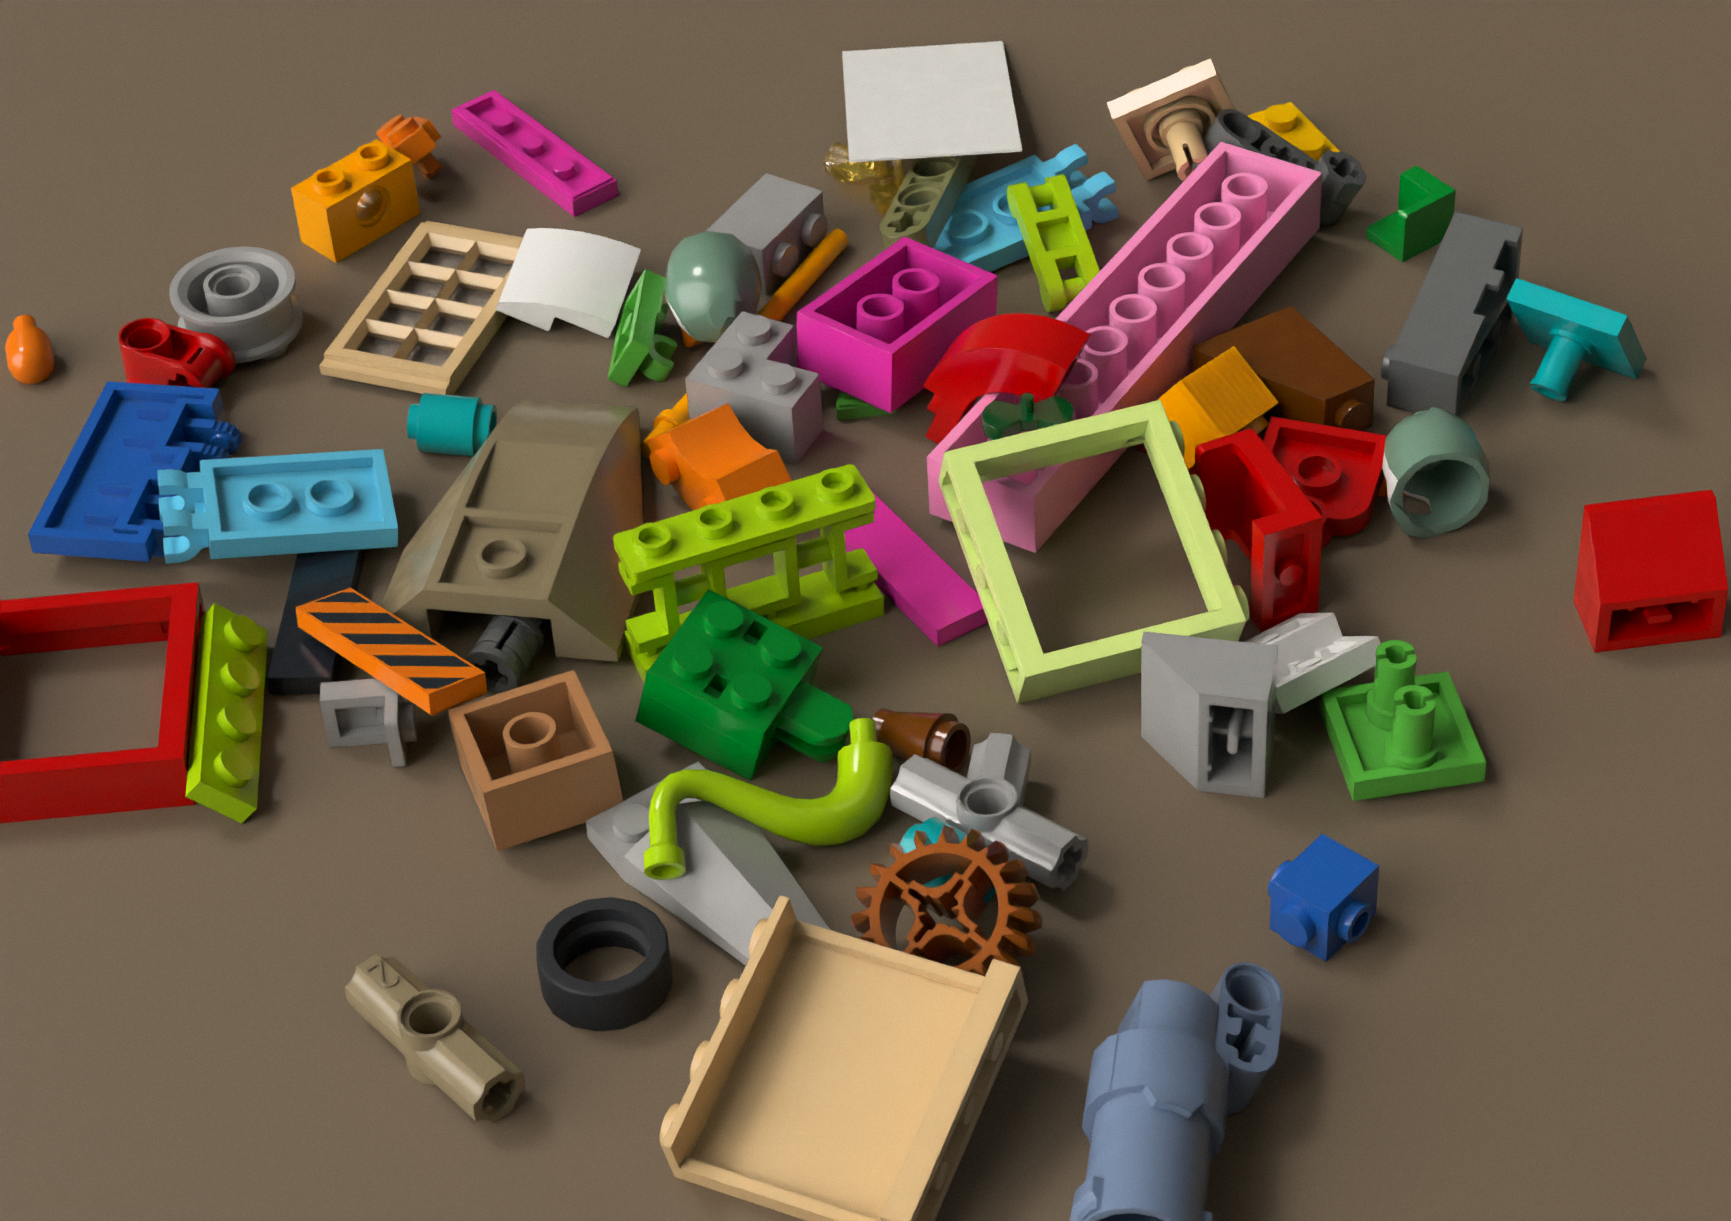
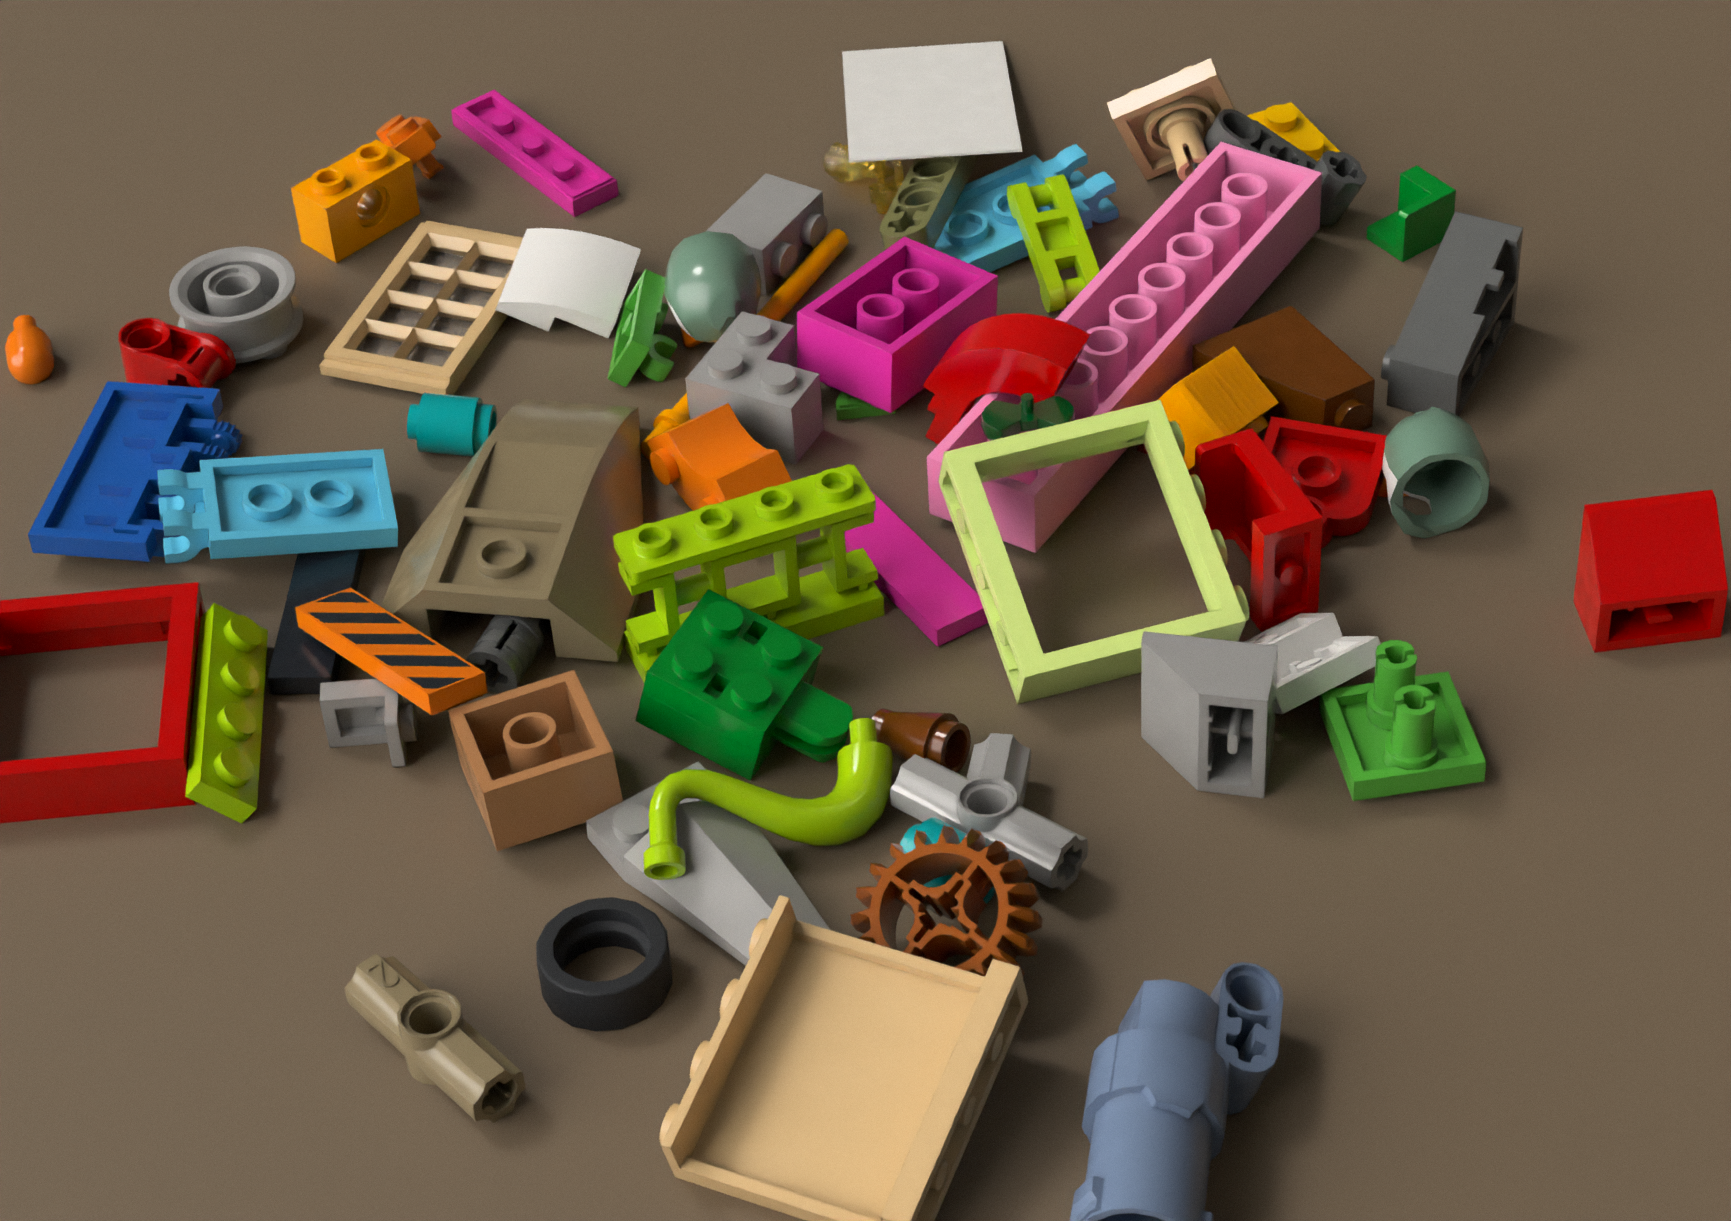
blue brick [1268,834,1379,962] -> none
teal tile [1506,278,1647,402] -> none

